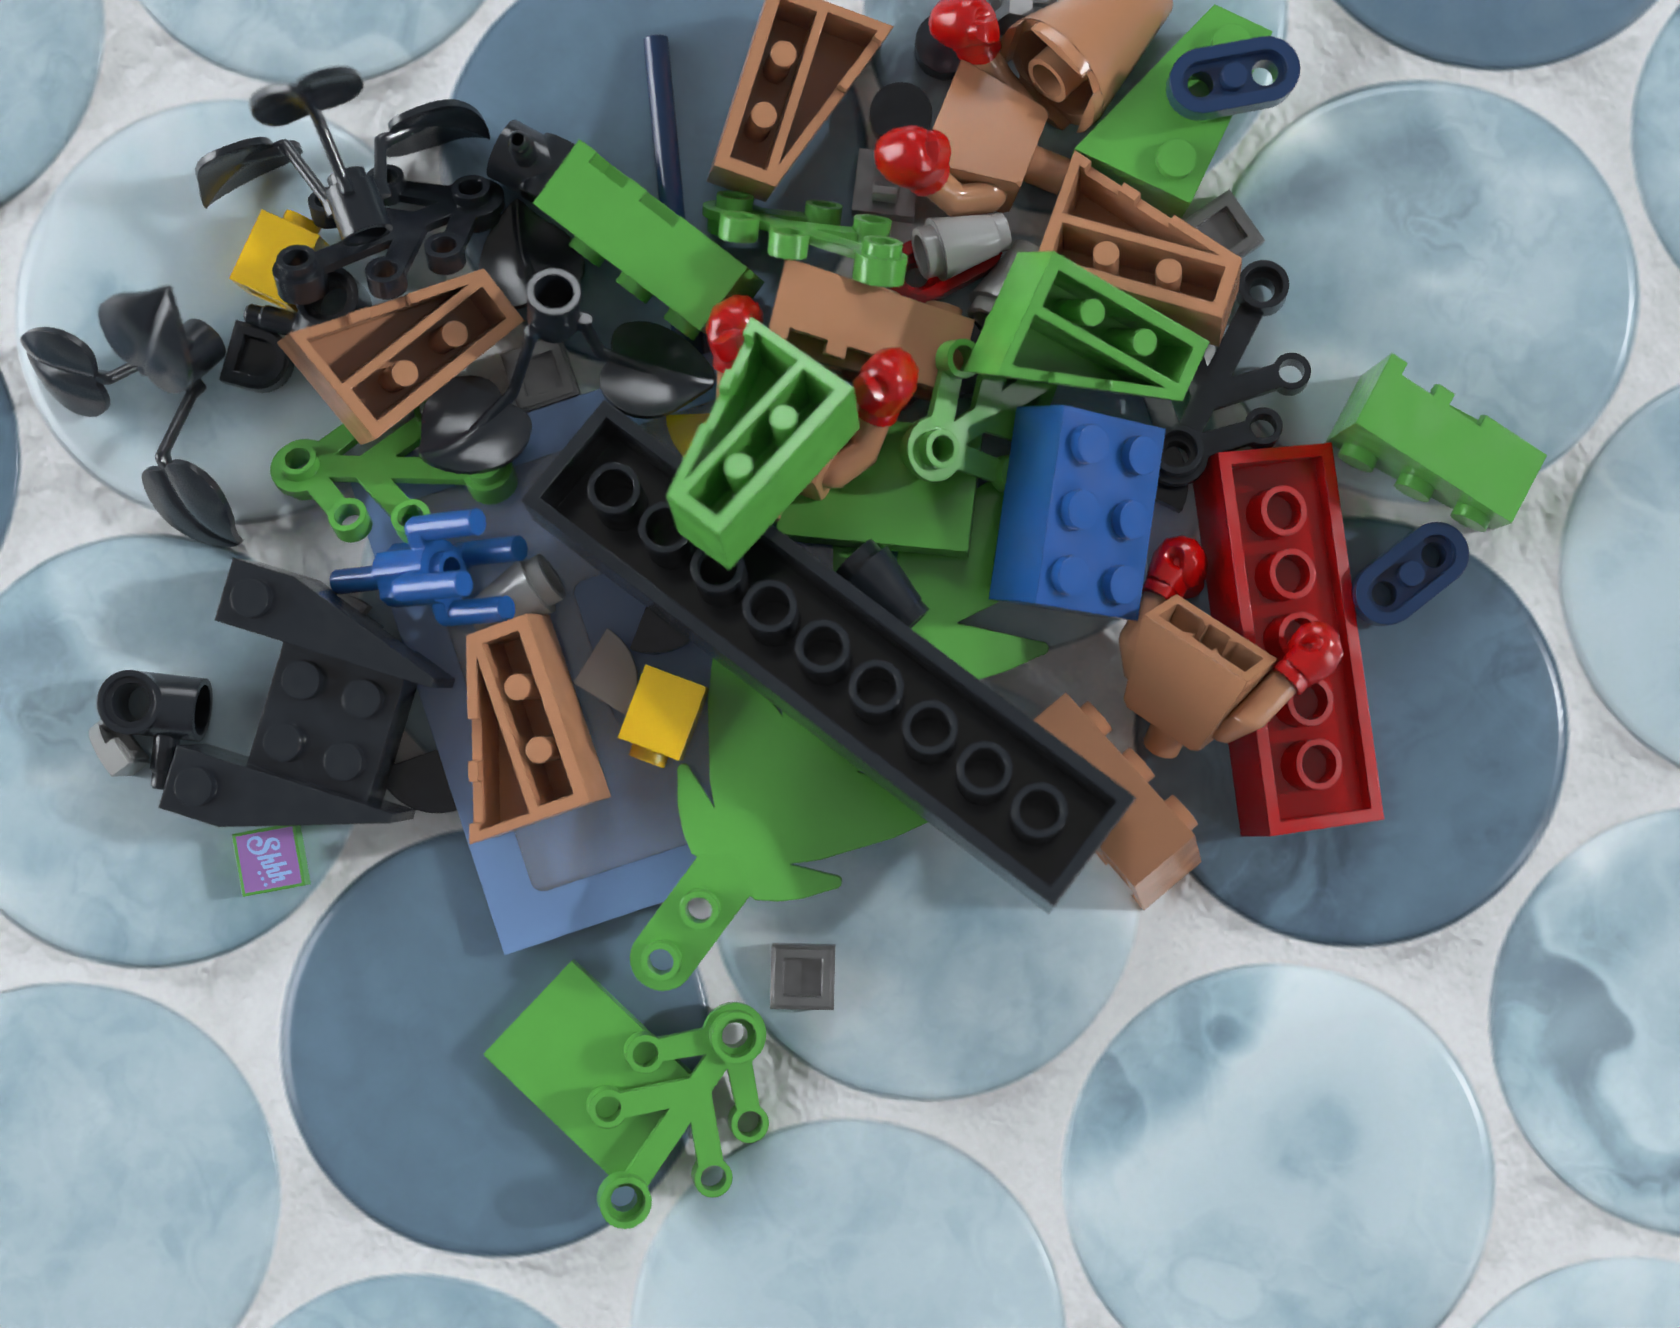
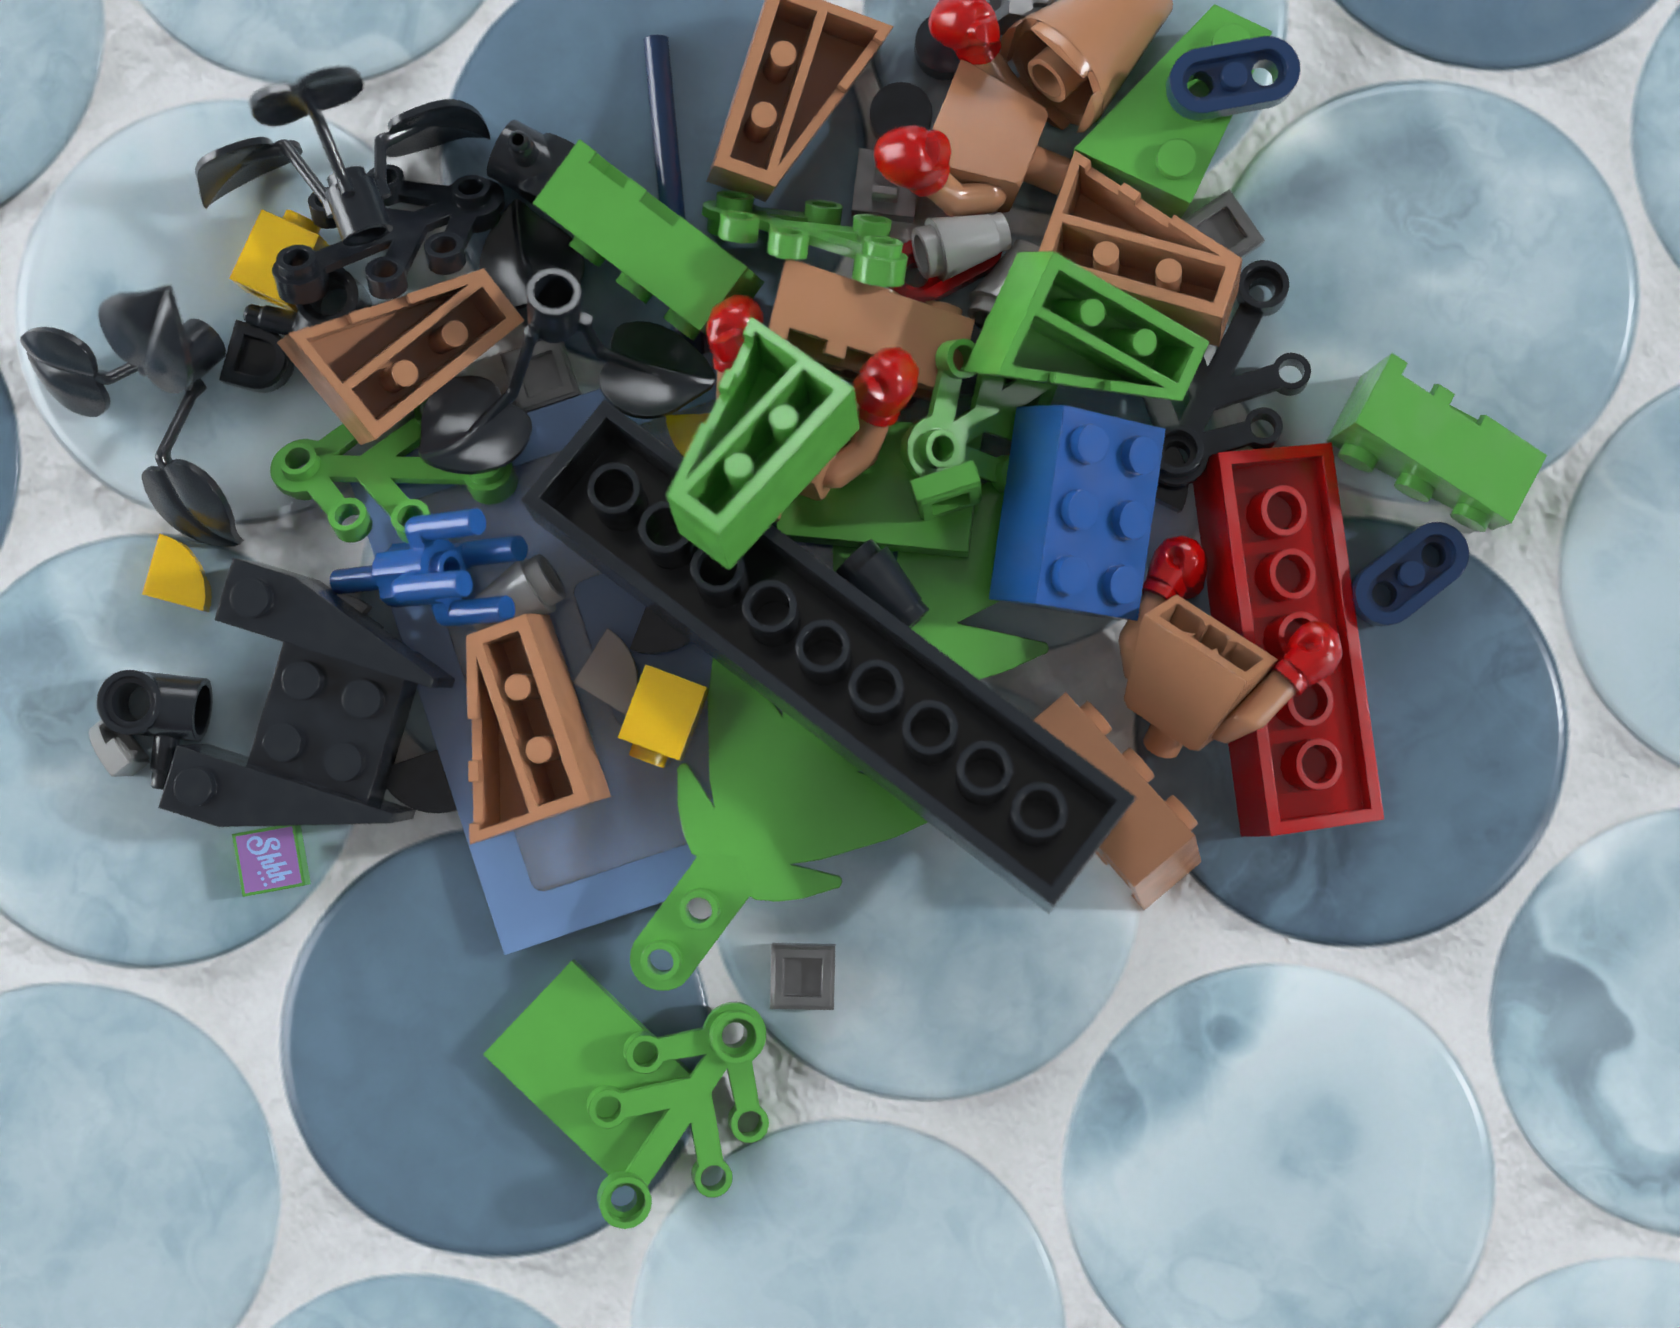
none -> yellow tile [142,533,212,612]
none -> bright green tile [910,460,982,521]

